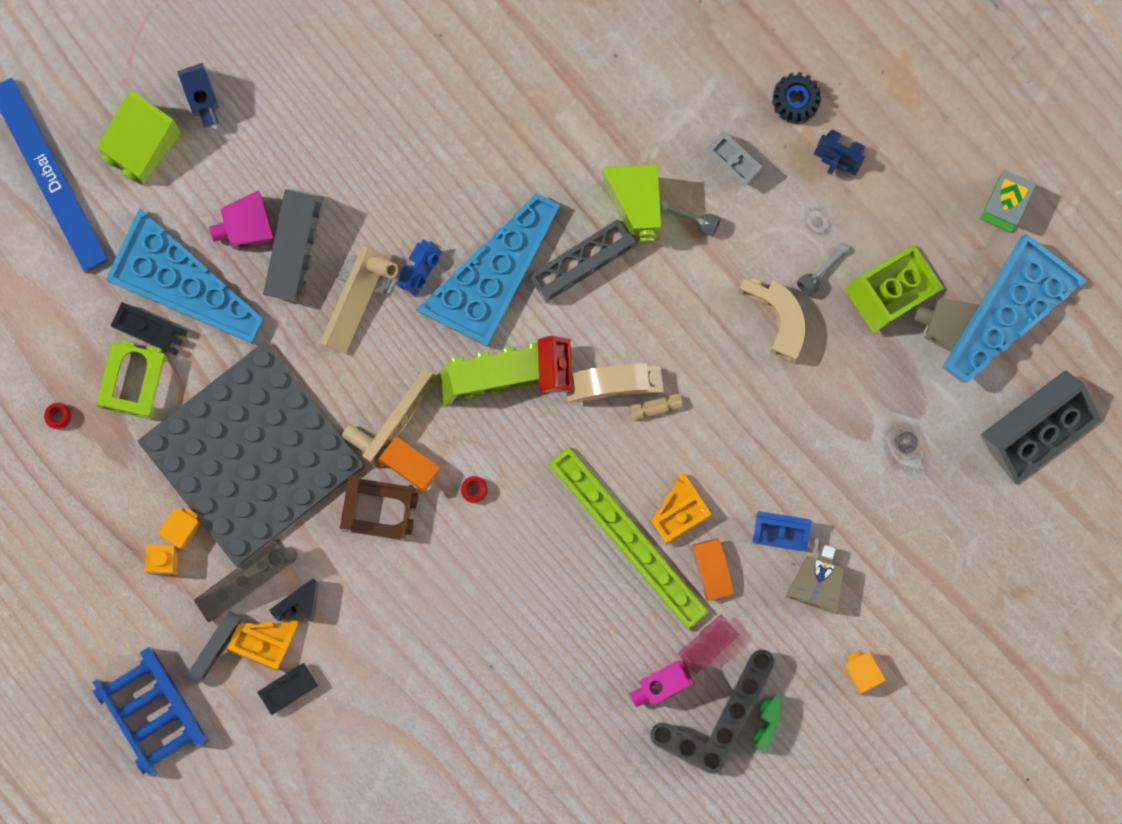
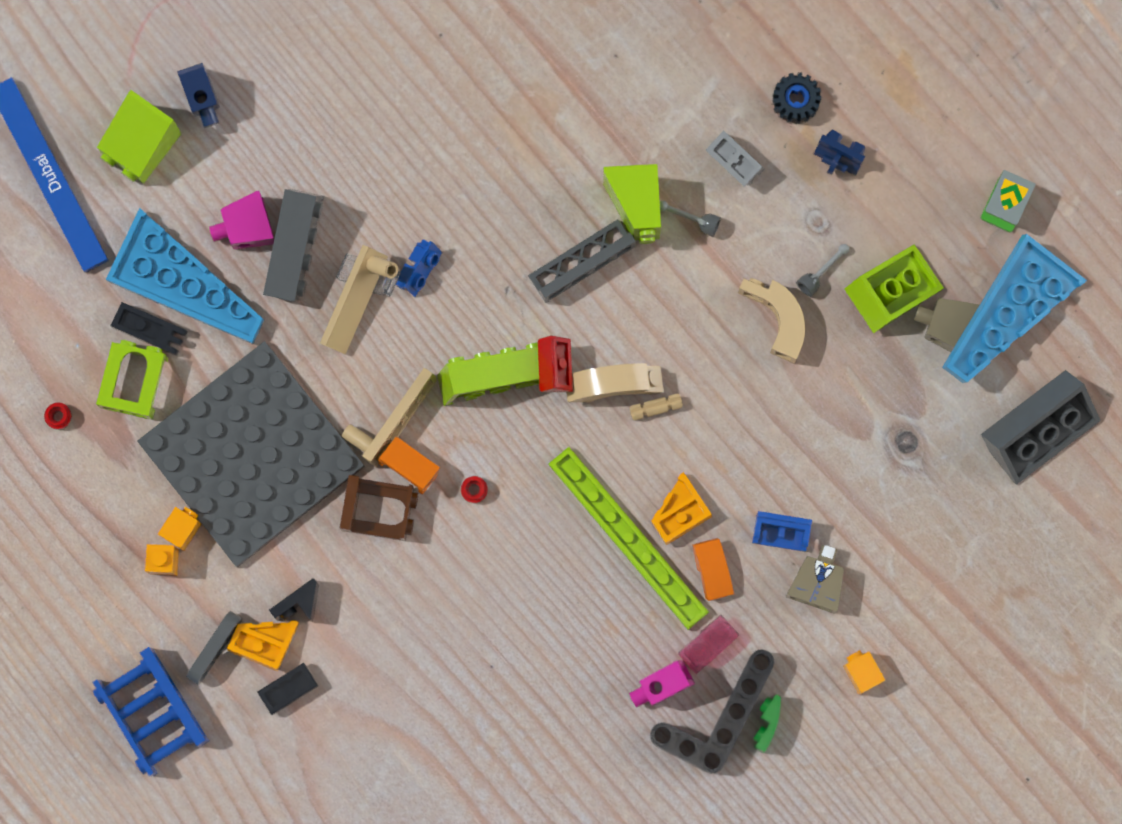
clear smoke piece [194,539,297,623] -> none
dark azure wing [416,193,561,347] -> none

